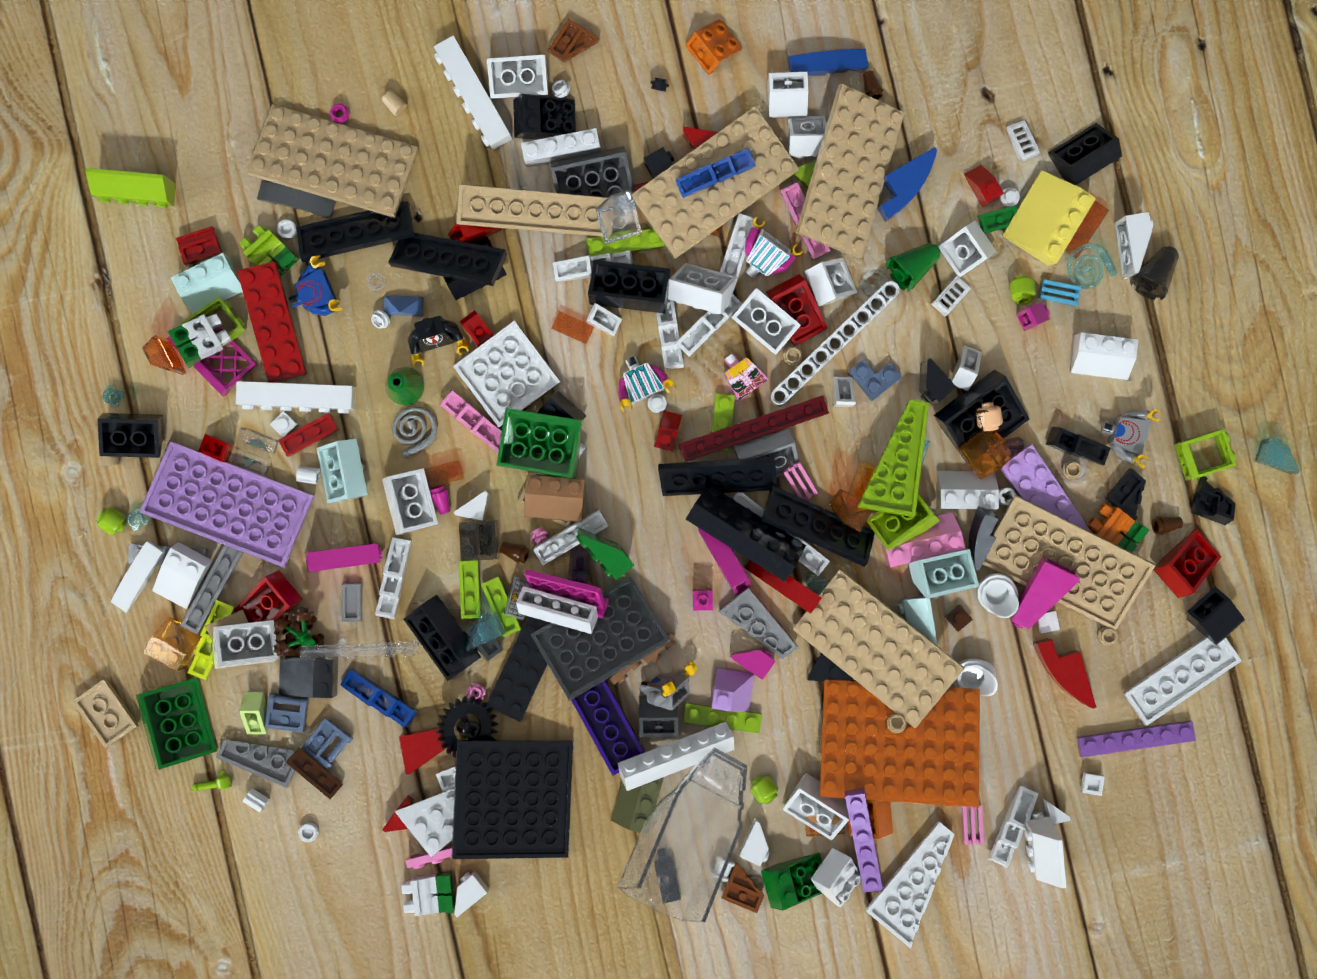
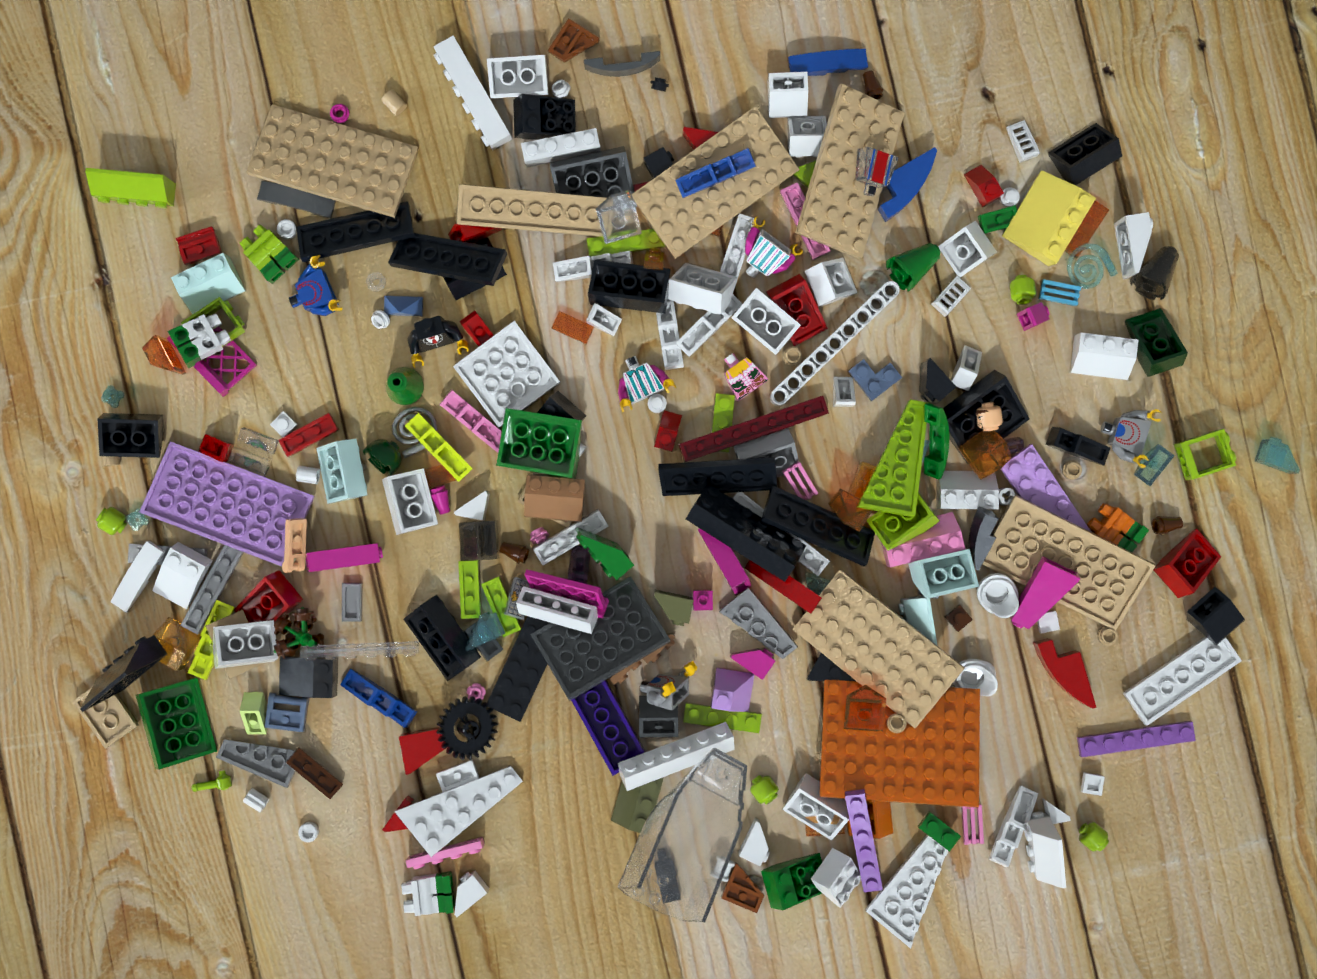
white brick [236,381,356,414] -> none
red plate [237,261,307,383] -> none
sand blue plate [301,717,353,769] -> none
white slope [375,537,411,619] -> none
black plate [451,740,573,859] -> none
orange bracket [685,19,742,75] -> none
black wing [1105,468,1146,521] -> none
black slope [1191,476,1236,525] -> none
none -> black slope [80,635,167,712]
none -> light nougat plate [282,518,307,573]
none -> dark green cylinder [363,439,401,477]
none -> neon yellow slope [405,413,472,482]
none -> dark grey slope [584,51,660,77]
none -> clear orange plate [643,248,665,270]
none -> olive slope [654,589,694,626]
none -> clear orange slope [844,685,886,732]
none -> clear torso [855,147,899,196]
none -> green plate [918,811,961,852]
none -> green slope [924,403,949,480]
none -> lime head [1079,822,1109,852]
none -> dark green slope [1125,308,1188,377]
none -> clear light blue slope [1134,444,1174,486]

